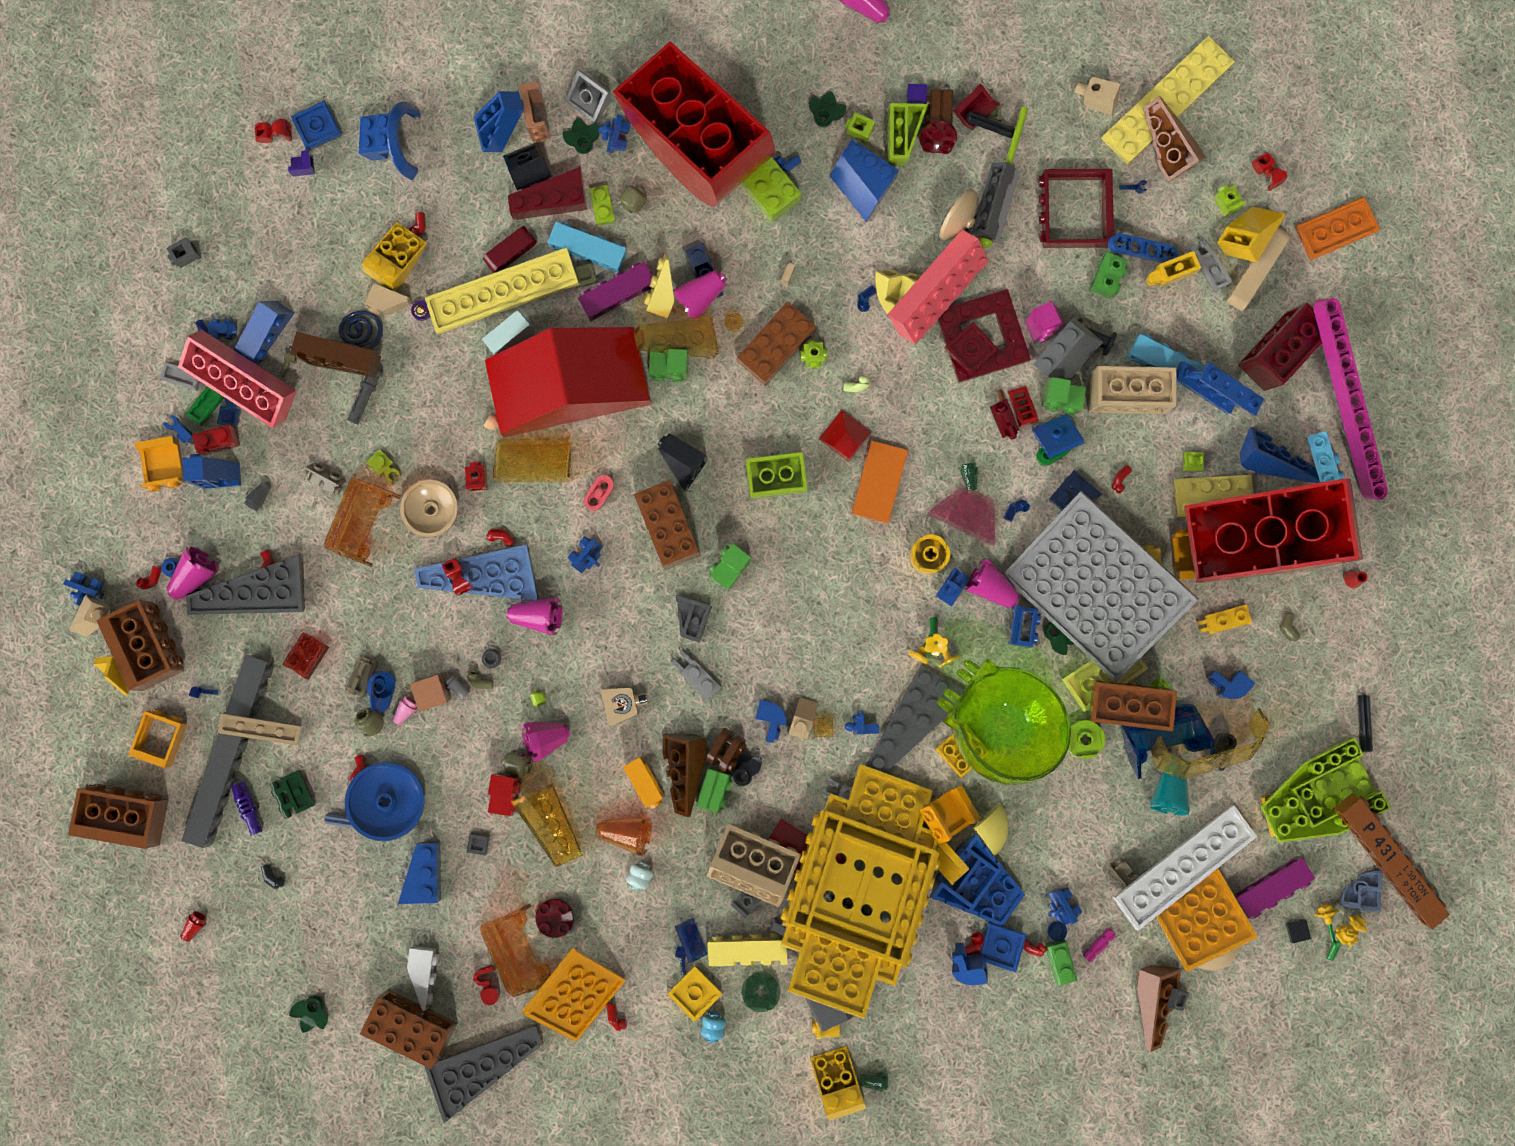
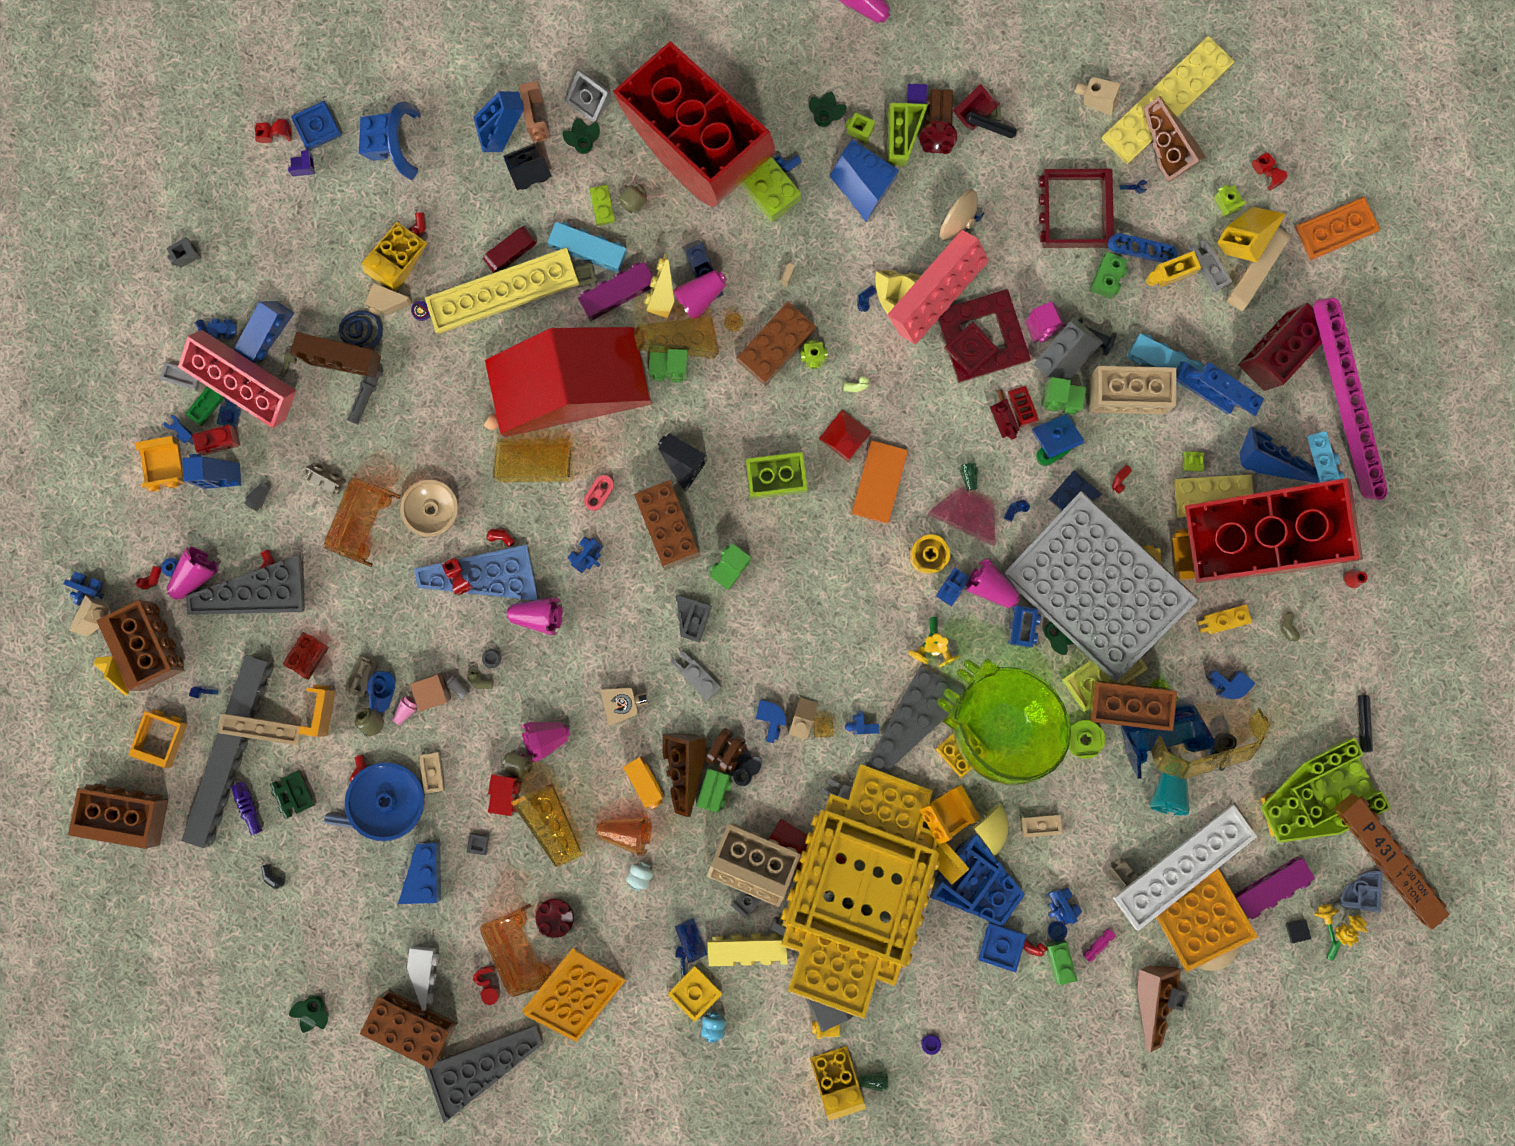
red cone [180,911,207,942] -> none
lime plate [366,449,401,483] -> none
red brick [465,462,488,491] -> none
light aqua brick [482,310,535,355] -> none
dark red wedge [508,167,587,220] -> none
lime piece [530,689,546,707] -> none
blue hips [598,114,631,153] -> none
red arm [606,1004,627,1031] -> none
clear green plate [741,971,781,1012] -> none
blue brick [952,942,988,985] -> none
red arm [965,931,984,956] -> none
dark grey piece [972,107,1028,248] -> none
none -> light orange panel [298,684,335,737]
none -> tan plate [419,752,445,794]
none -> dark purple tile [921,1034,941,1055]
none -> tan plate [1021,814,1063,838]

